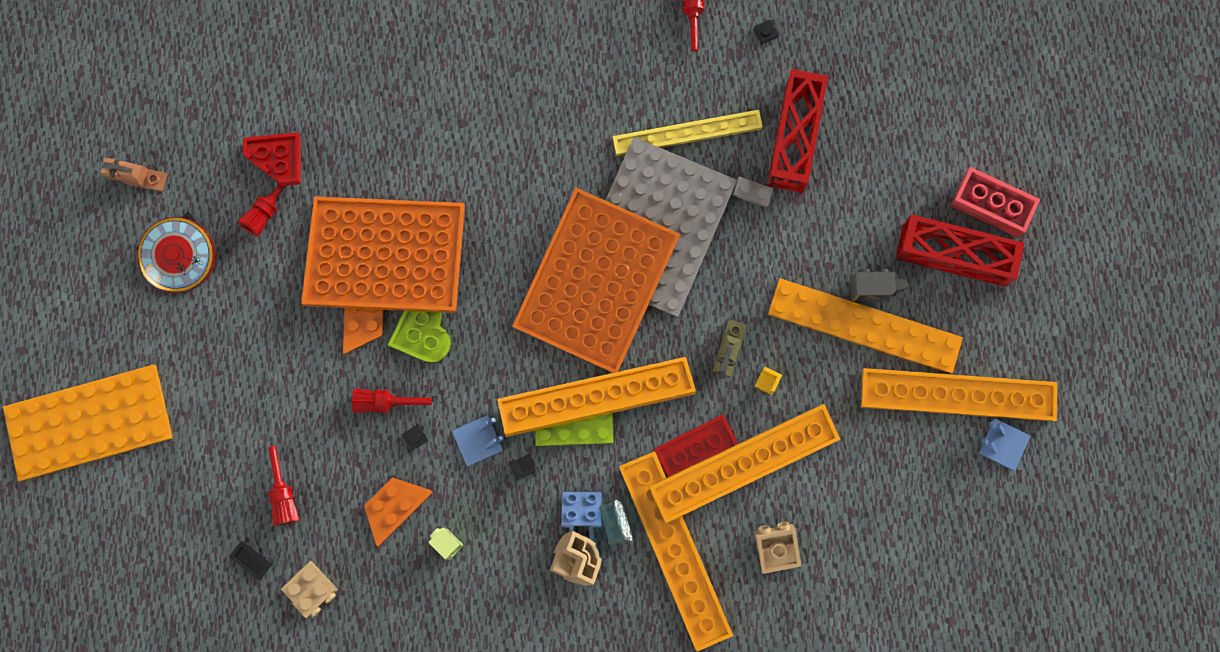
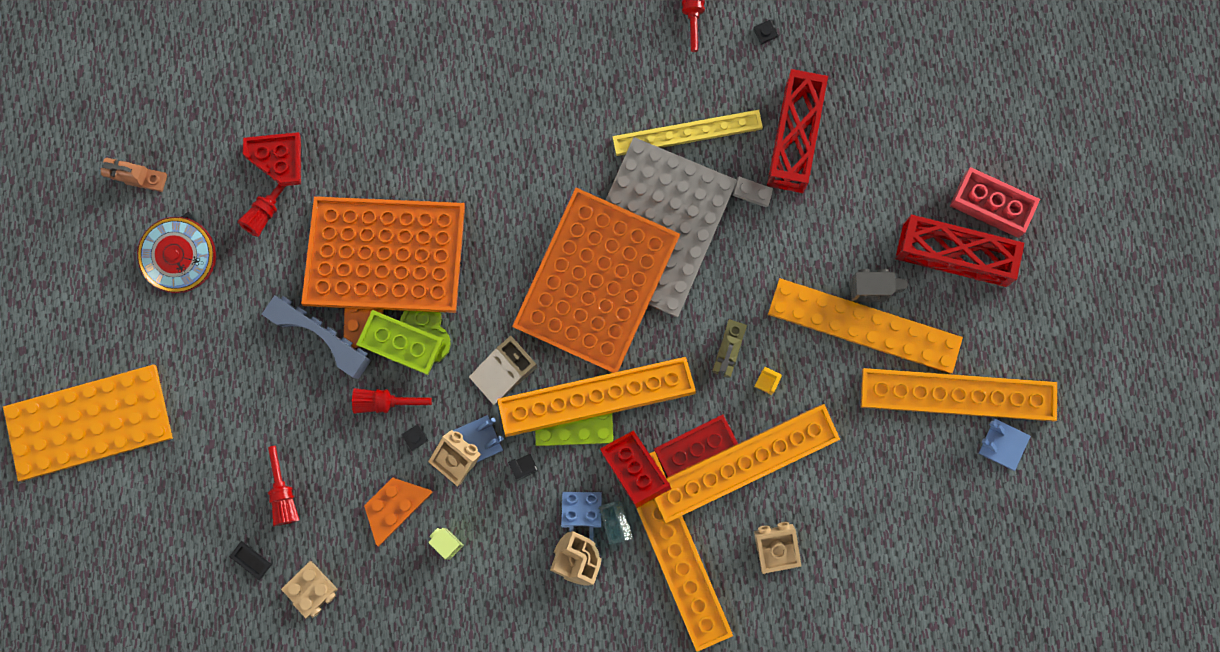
none -> sand blue arch [262,295,371,379]
none -> lime plate [356,310,444,375]
none -> tan plate [428,430,481,487]
none -> slope [469,336,538,405]
none -> red plate [600,430,671,508]

